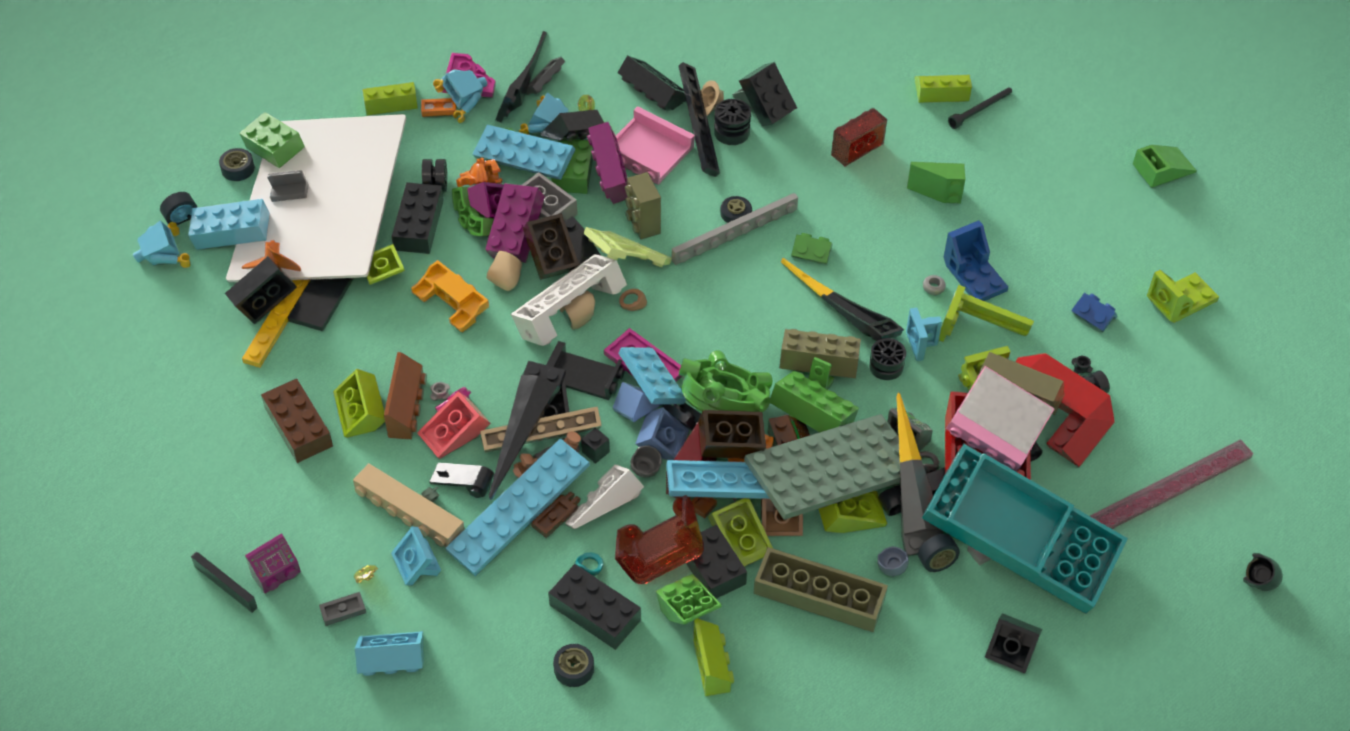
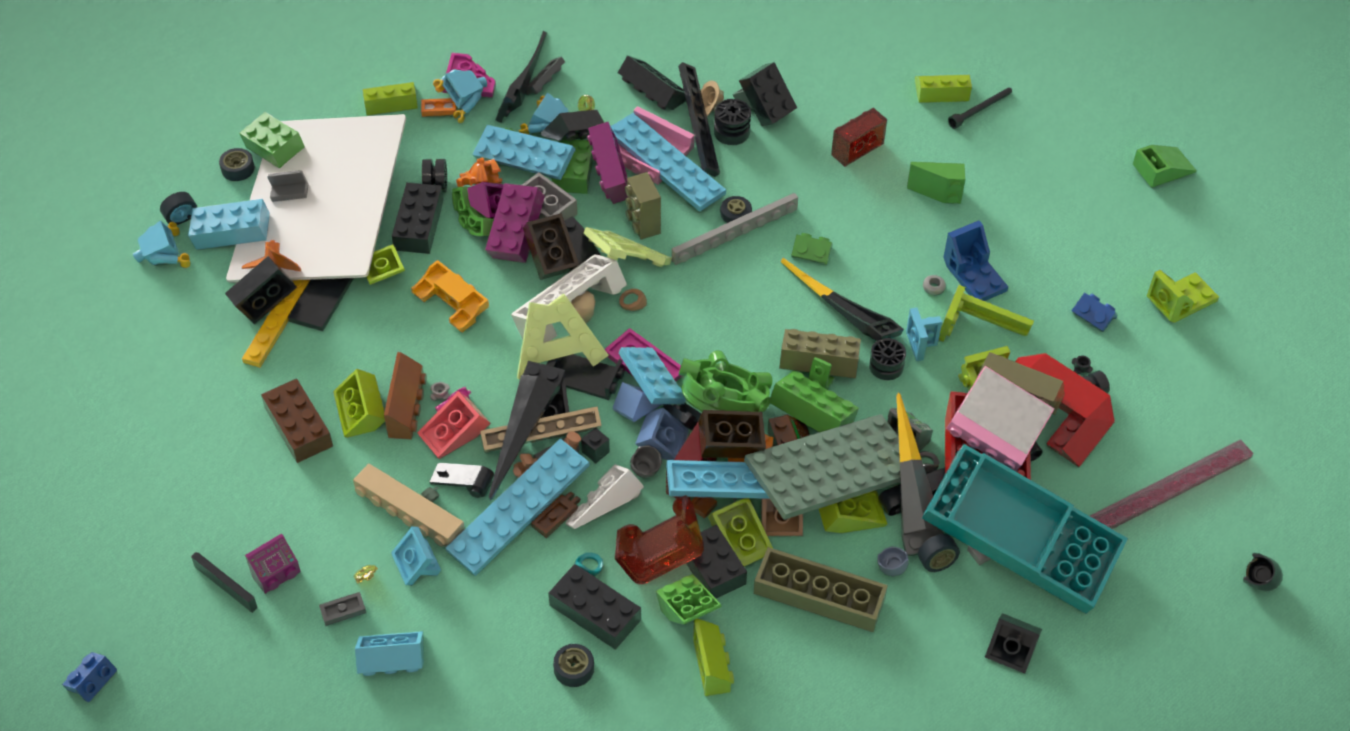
tan piece [486,251,522,291] -> none
none -> blue bracket [62,652,117,702]
none -> yellowish green plate [517,293,609,379]
none -> medium azure plate [611,113,726,212]

